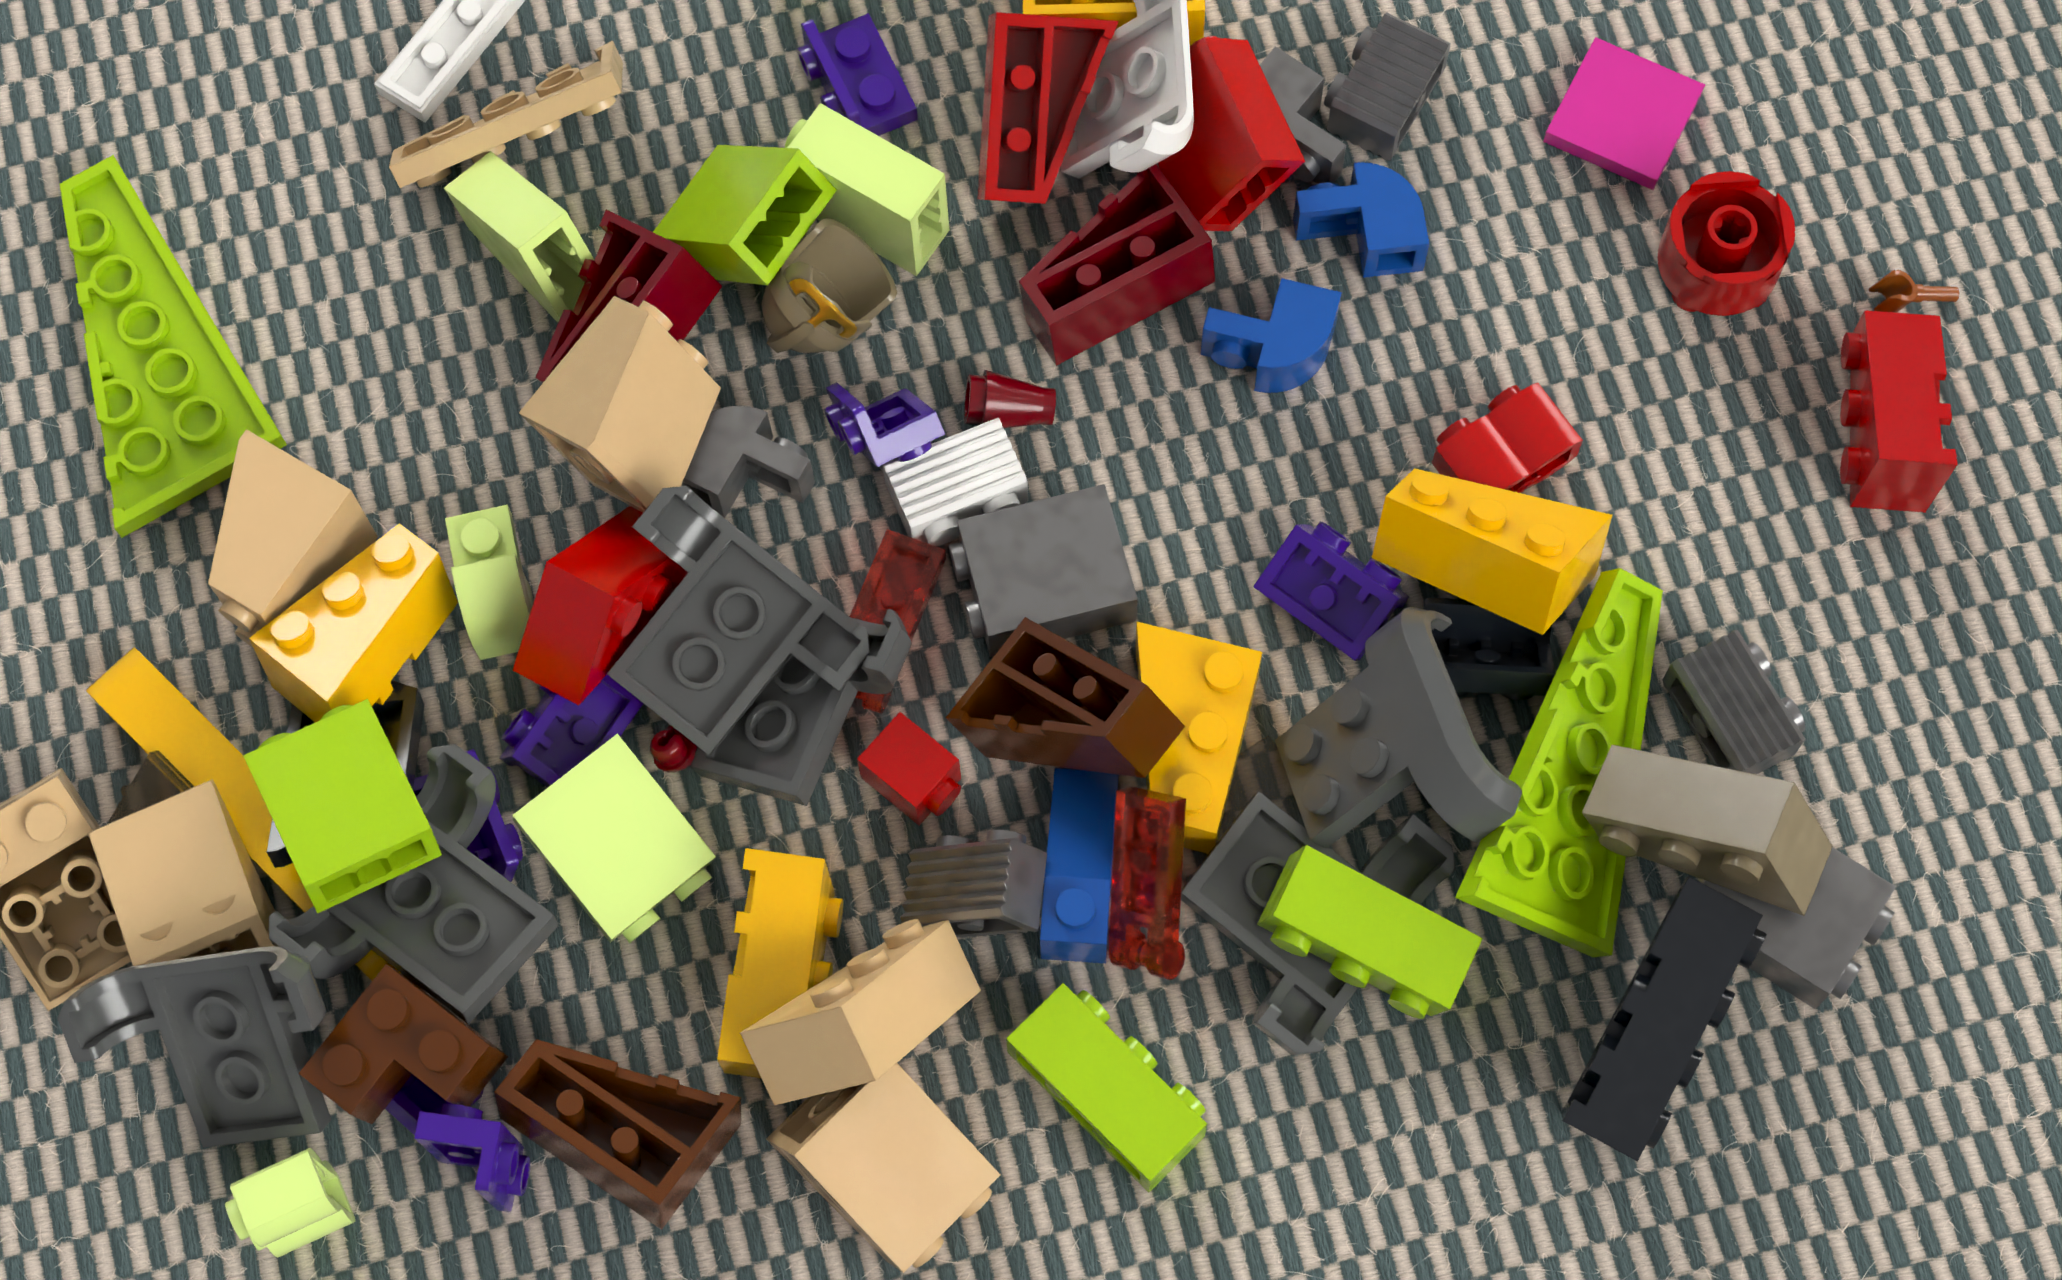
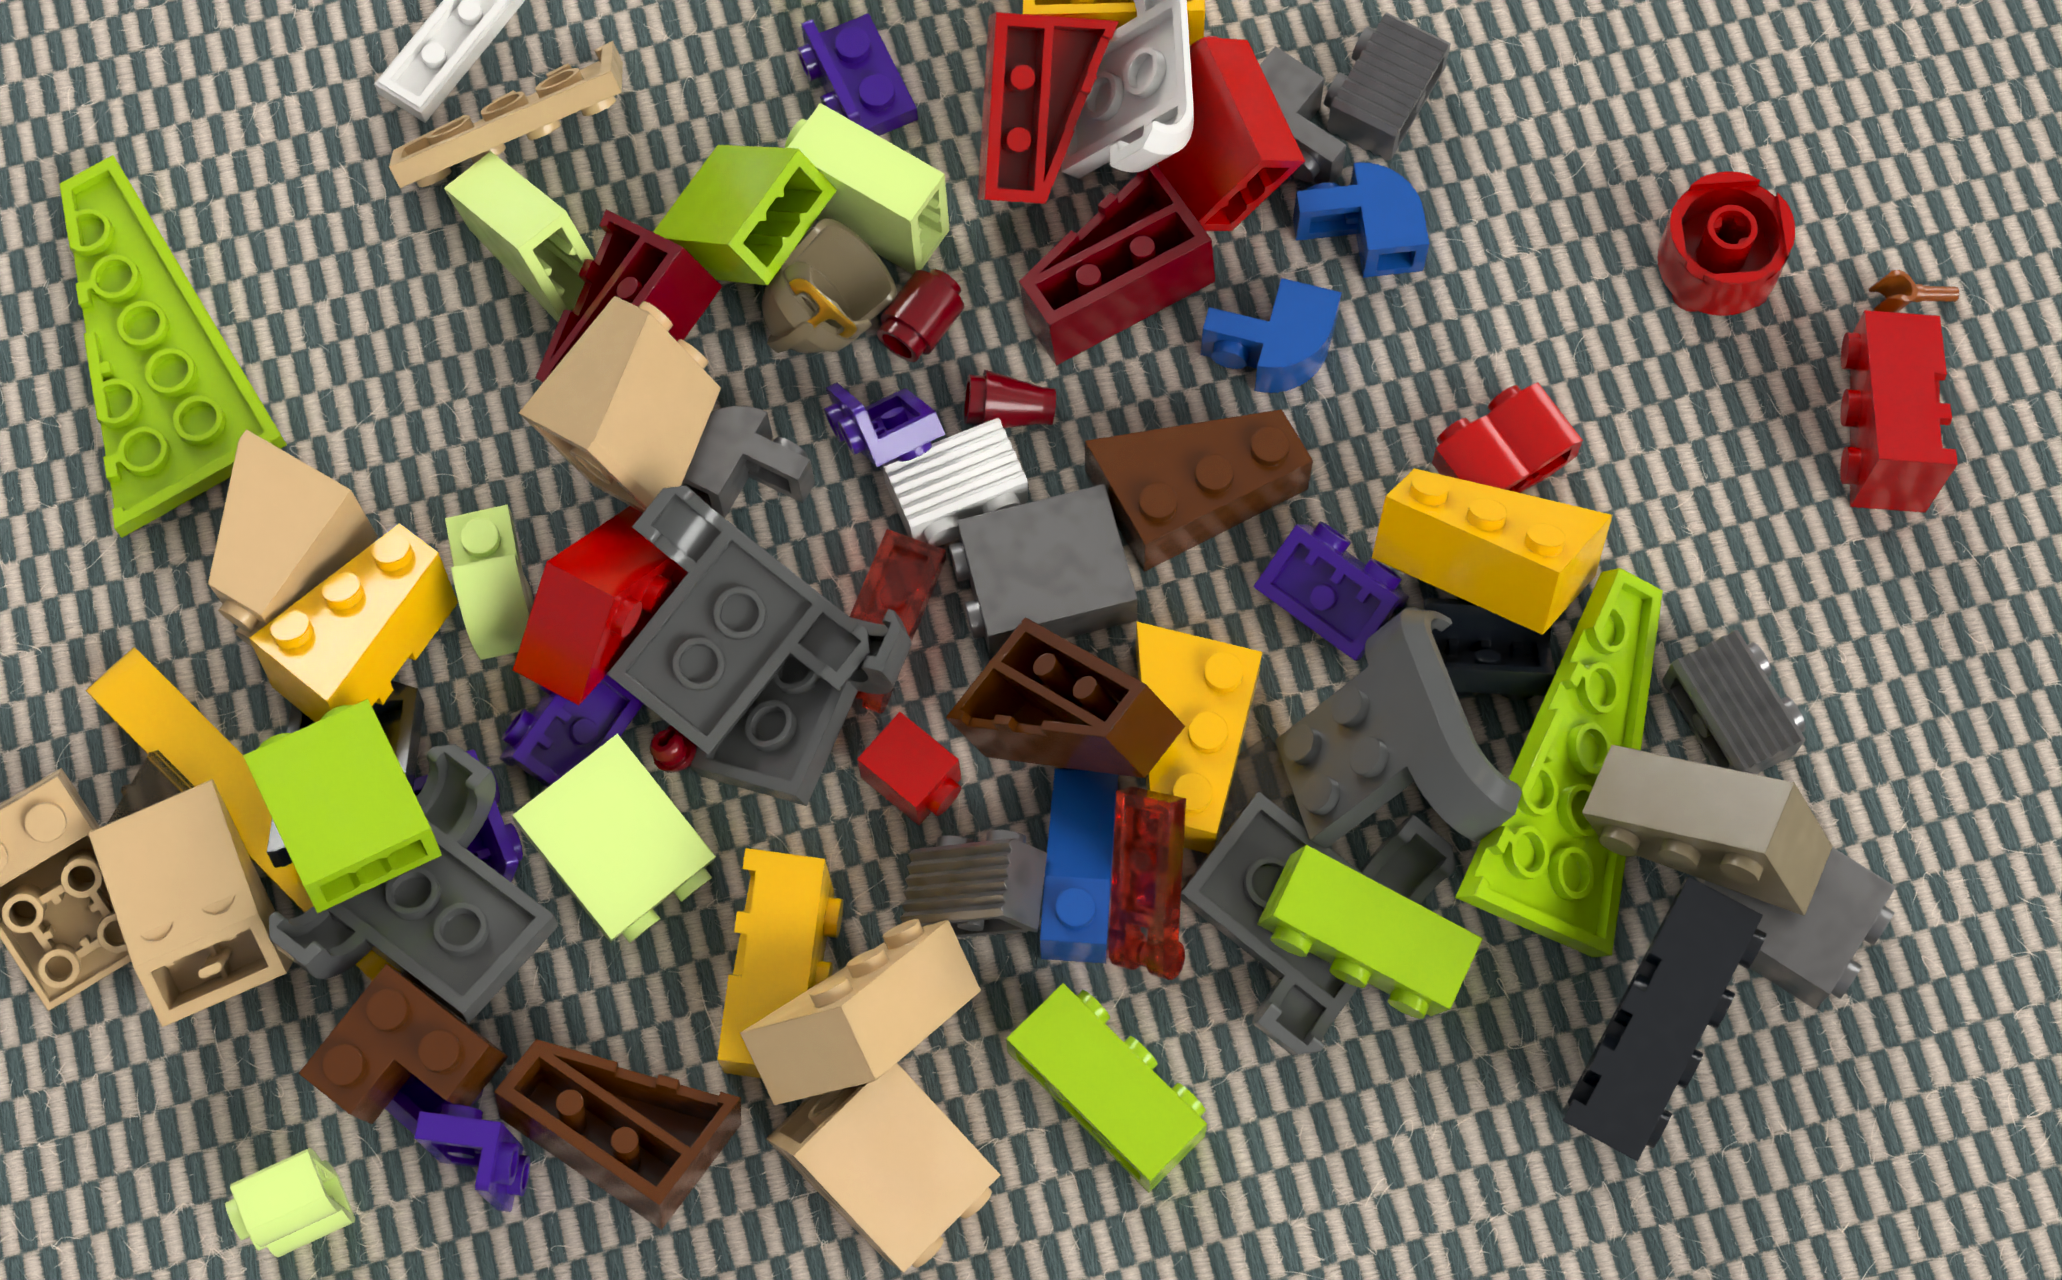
dark grey piece [57,946,332,1148] -> none
dark pink tile [1543,37,1705,190] -> none
none -> dark red brick [877,269,964,362]
none -> reddish brown wedge [1085,409,1313,572]

